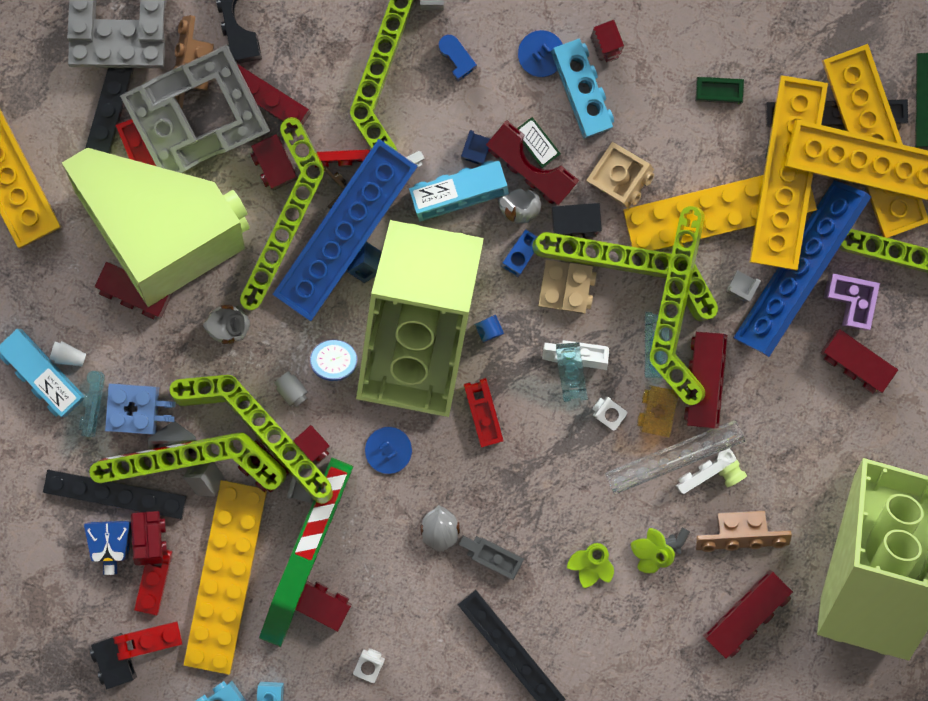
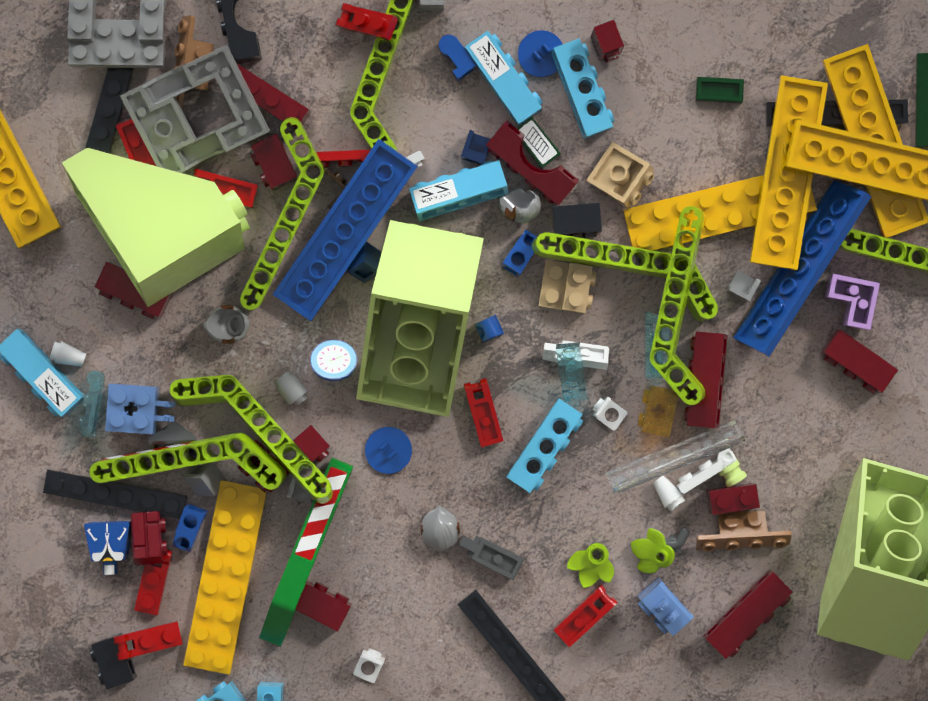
none -> blue leg [172,503,208,553]
none -> red plate [193,169,258,208]
none -> red plate [335,3,398,41]
none -> medium azure brick [465,31,543,127]
none -> medium azure brick [506,398,583,493]
none -> red plate [553,585,617,648]
none -> medium blue hinge [637,577,694,636]
none -> white cone [653,475,685,512]
none -> dark red brick [706,483,760,515]

